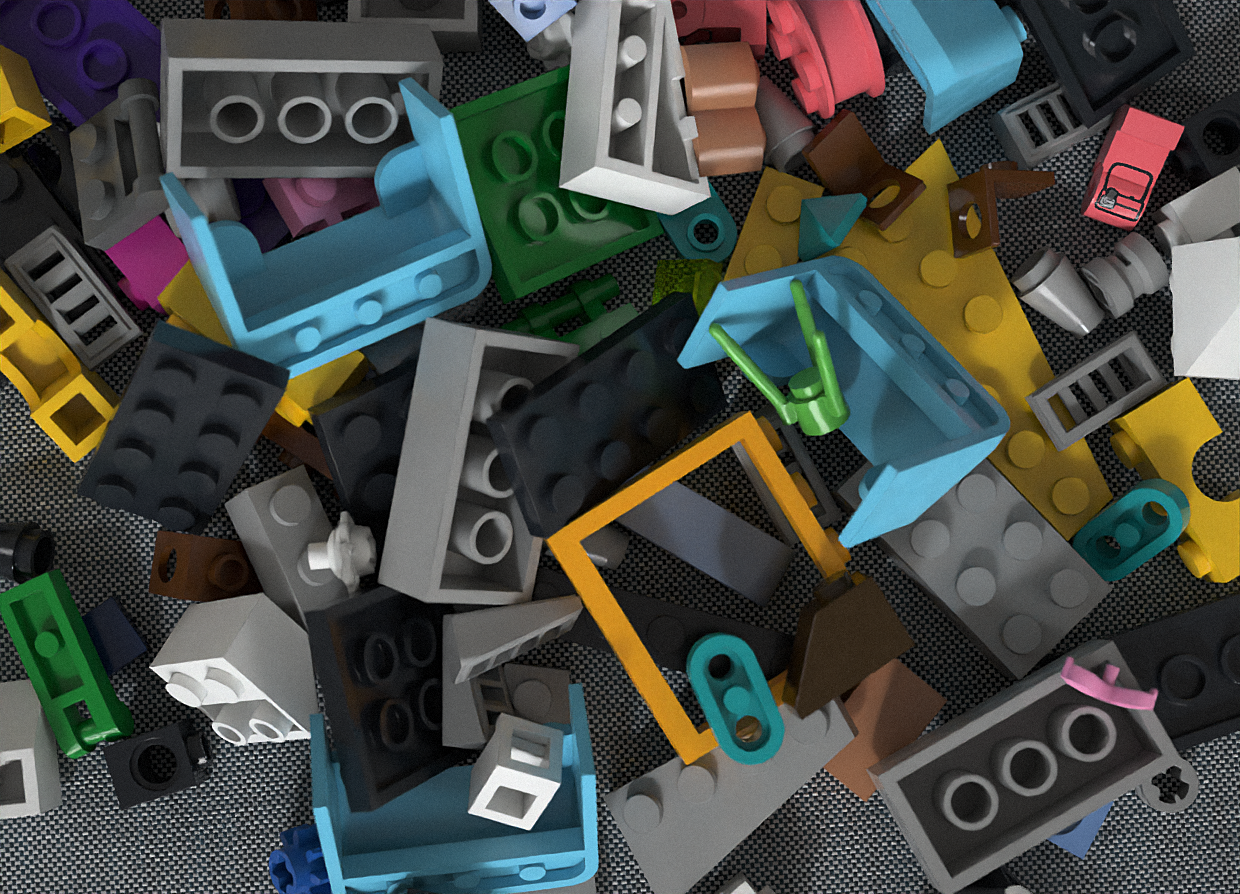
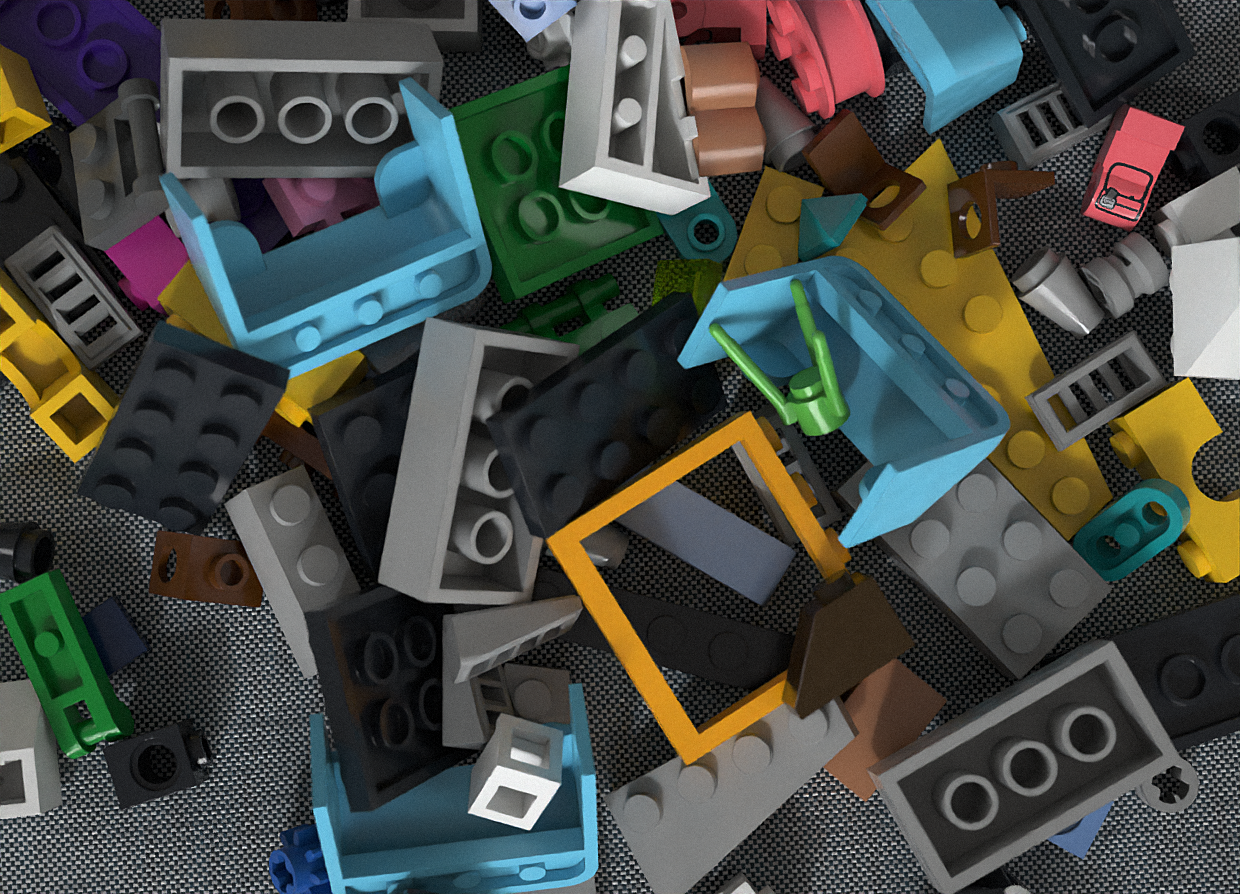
white slope [150,593,319,745] -> none
white plant [308,511,377,594] -> none
teal plate [686,632,785,765] -> none
bright pink piece [1060,657,1158,710] -> none

